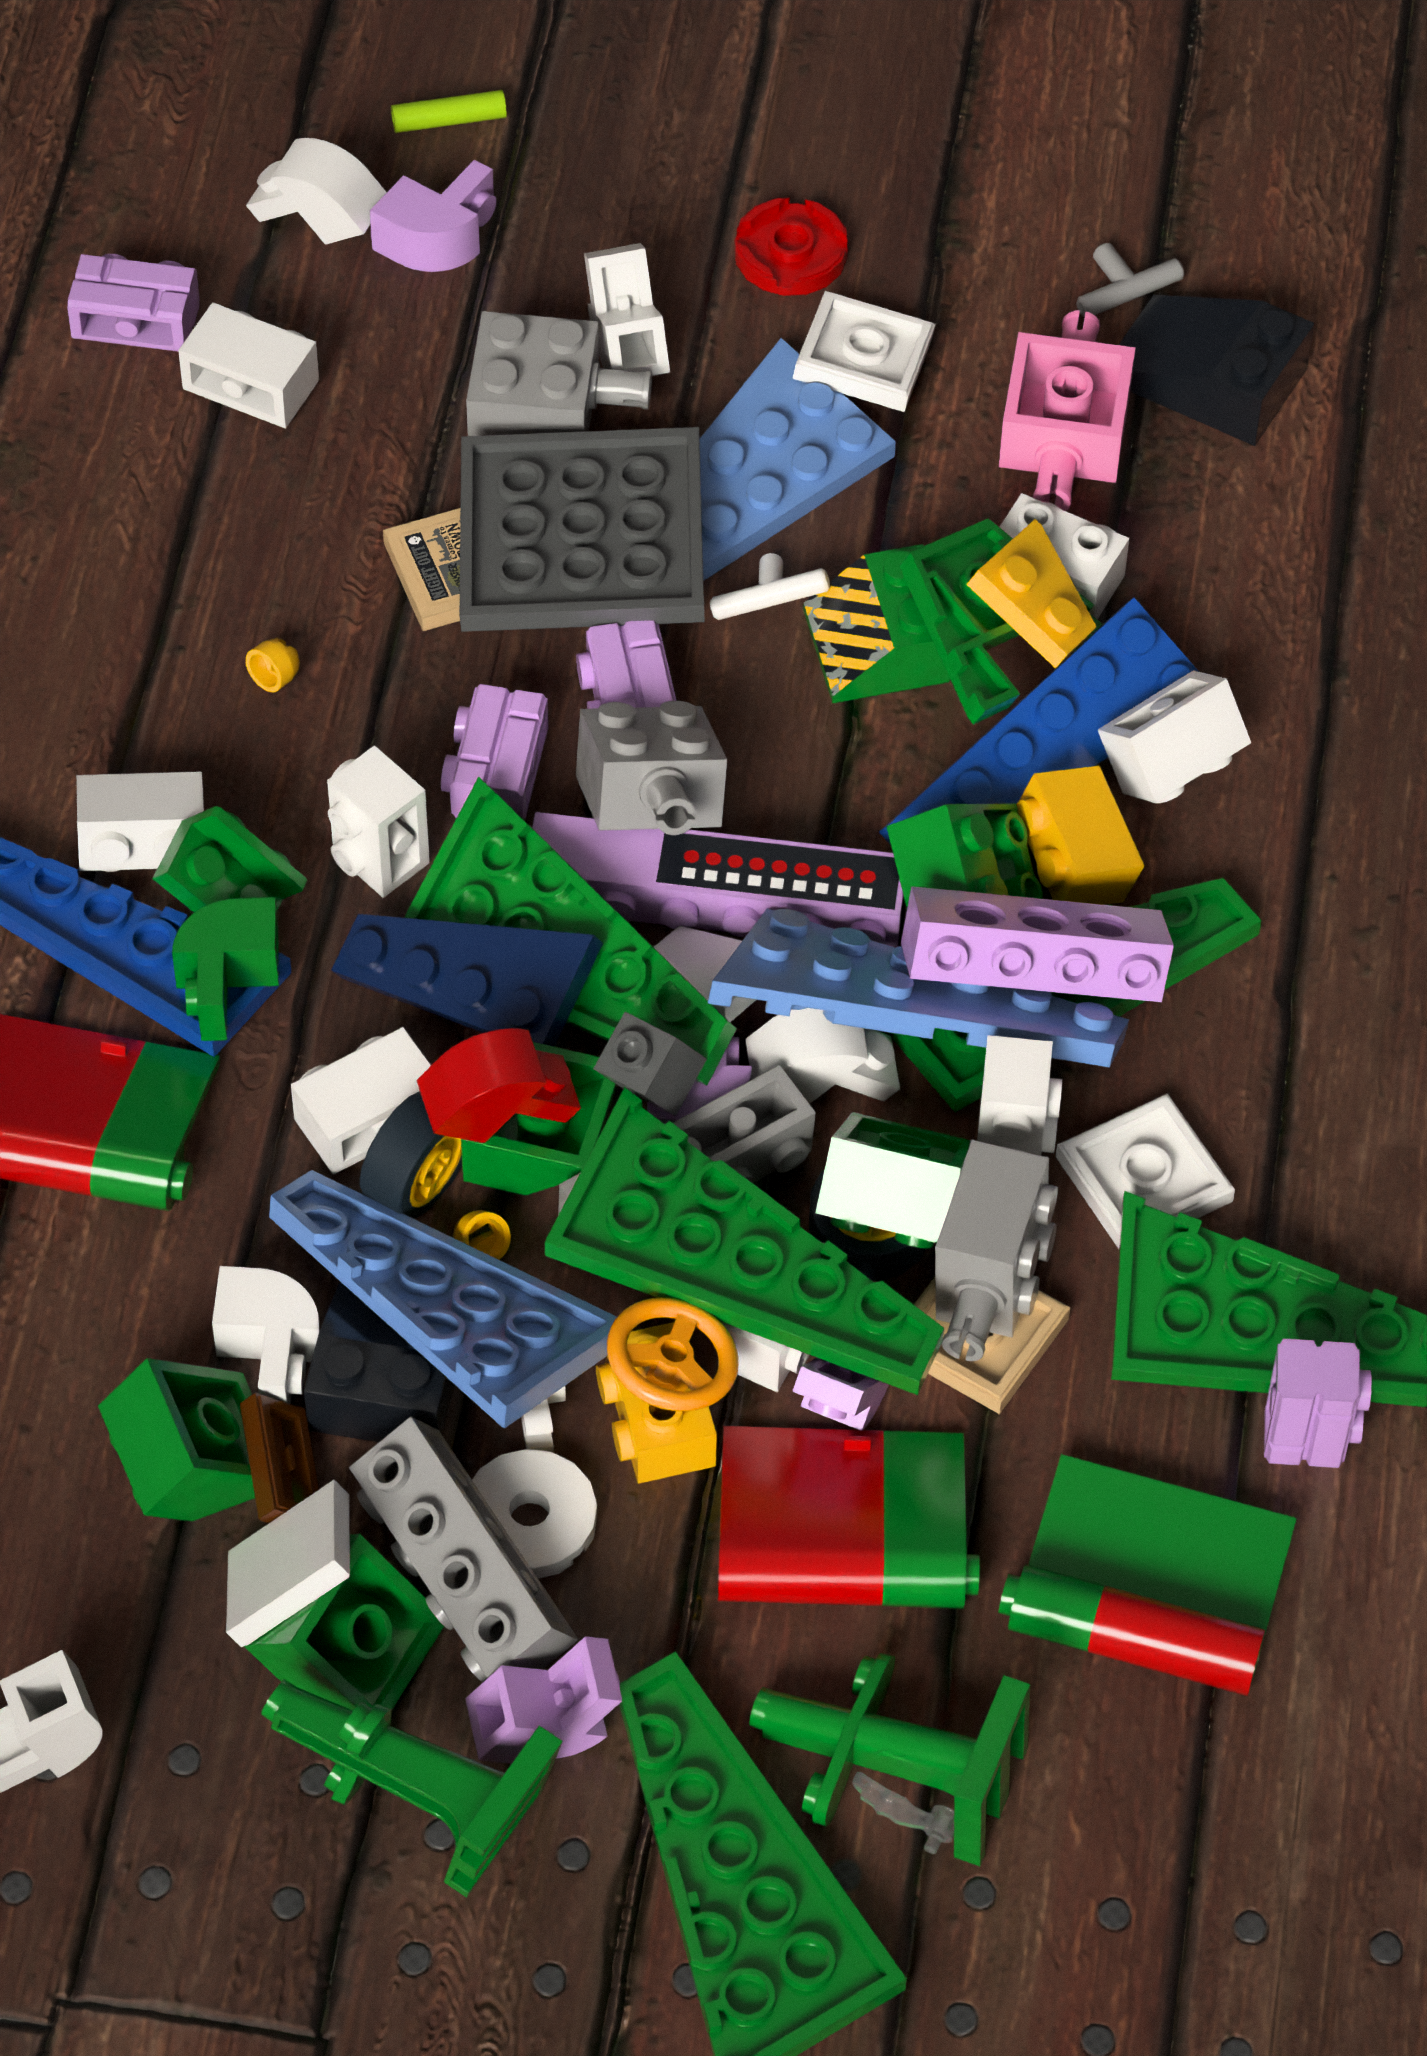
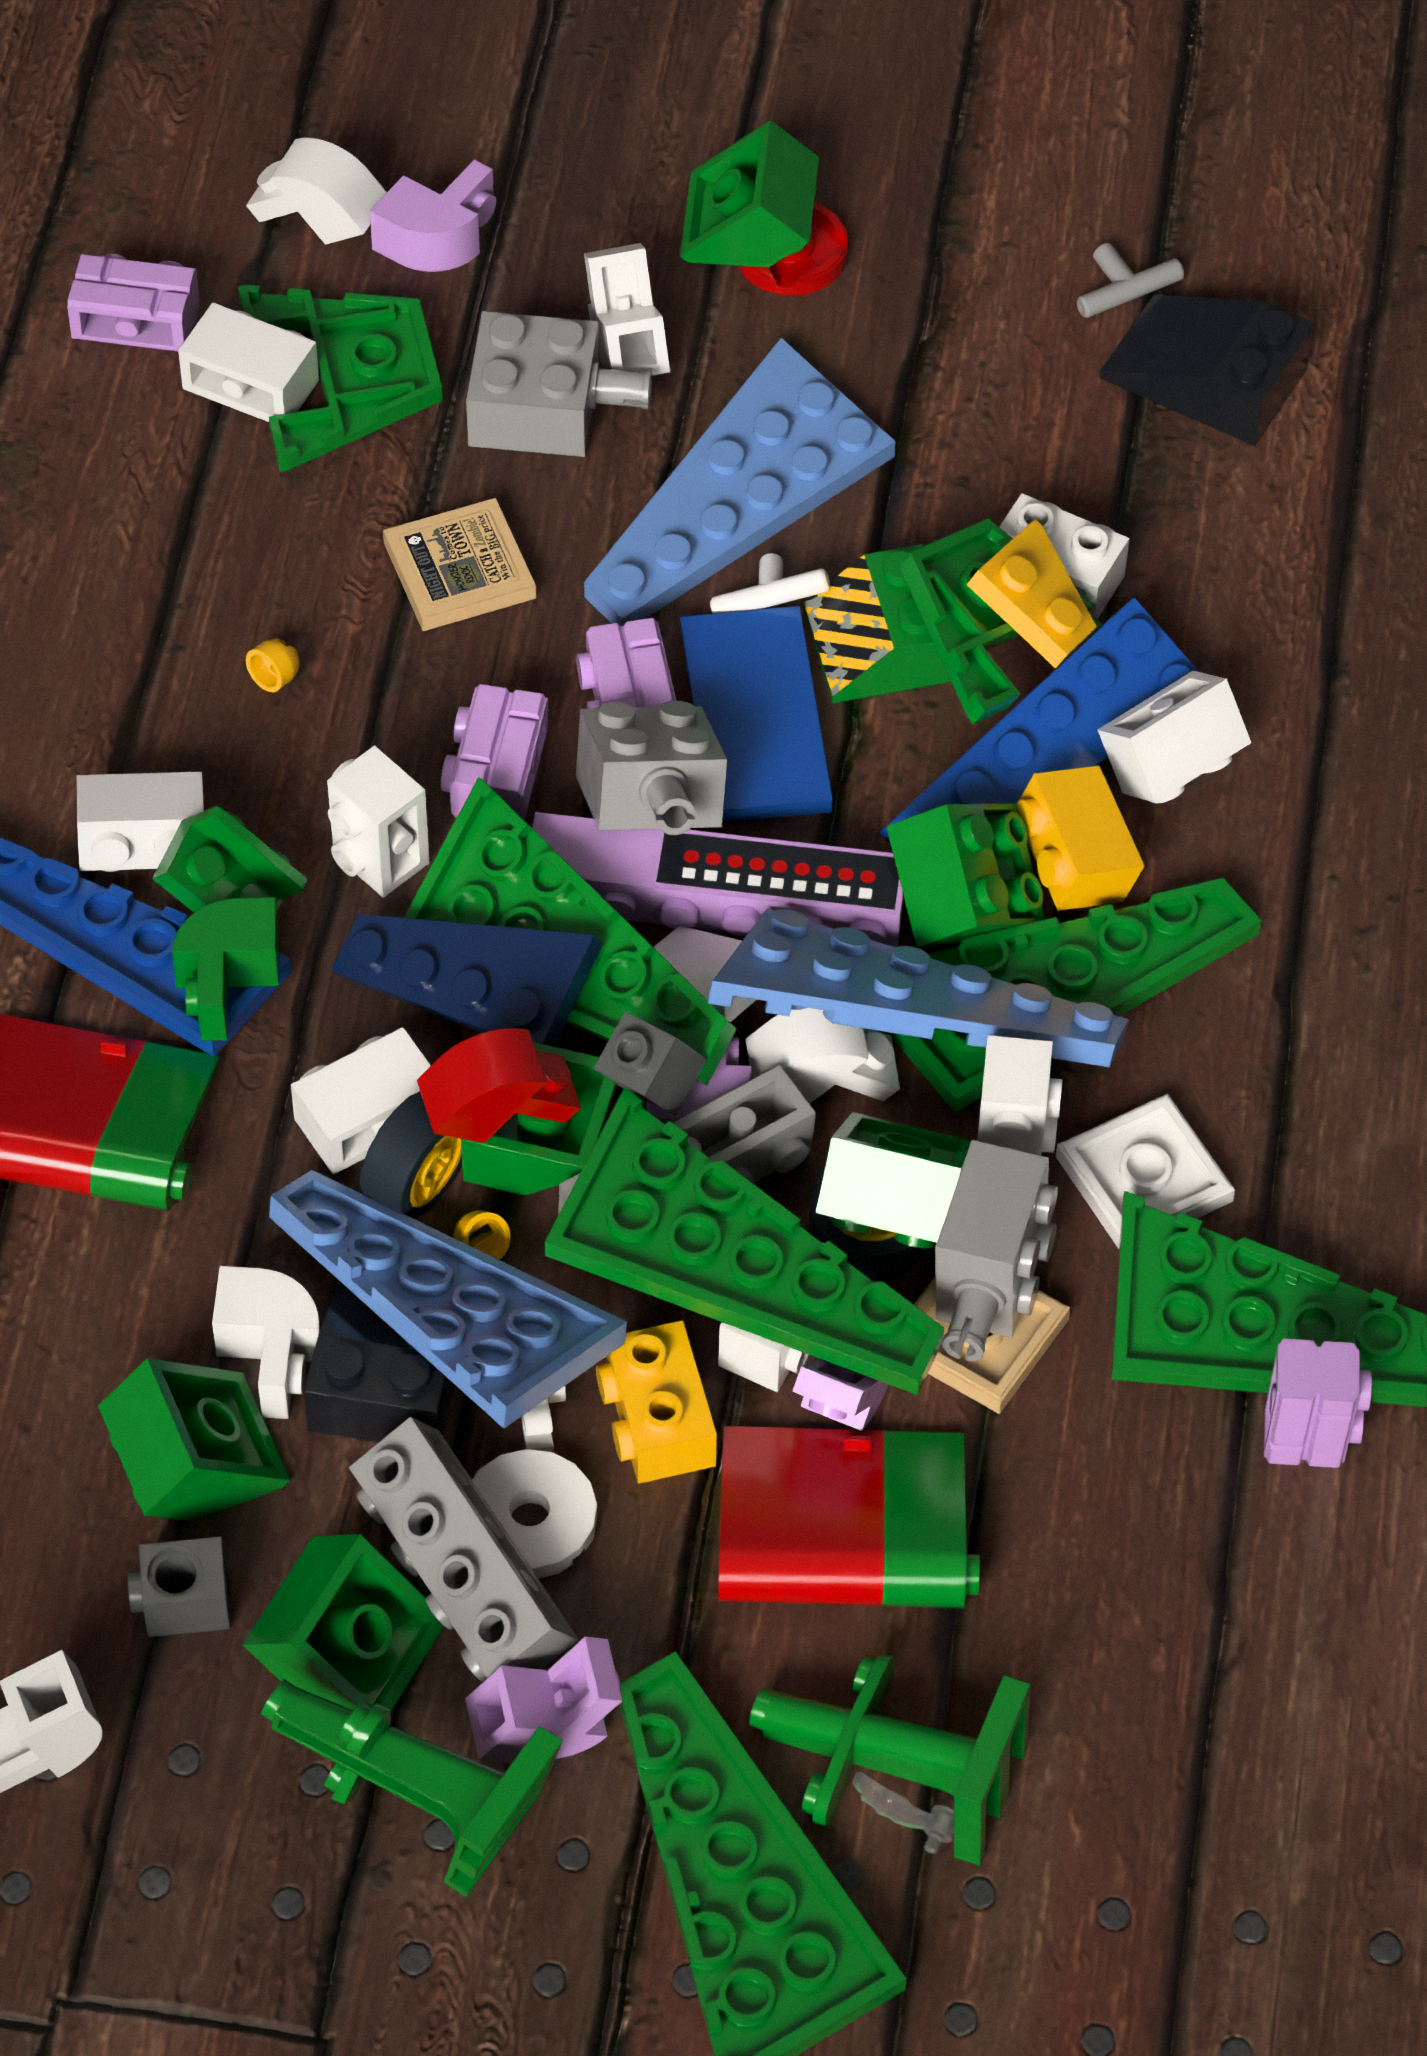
white tile [226,1480,350,1647] -> none
reddish brown tile [240,1393,319,1523] -> none
lime piece [391,90,507,133] -> none
dark grey plate [459,427,705,632] -> none
light orange piece [607,1297,739,1411] -> none
white tile [793,291,936,412] -> none
lavender brick [901,886,1174,1002] -> none
green door [998,1454,1297,1696] -> none
bright pink brick [999,311,1136,511] -> none
none -> dark grey brick [128,1537,230,1637]
none -> green wing [238,285,443,472]
none -> green slope [680,120,819,268]
none -> blue tile [680,606,833,823]

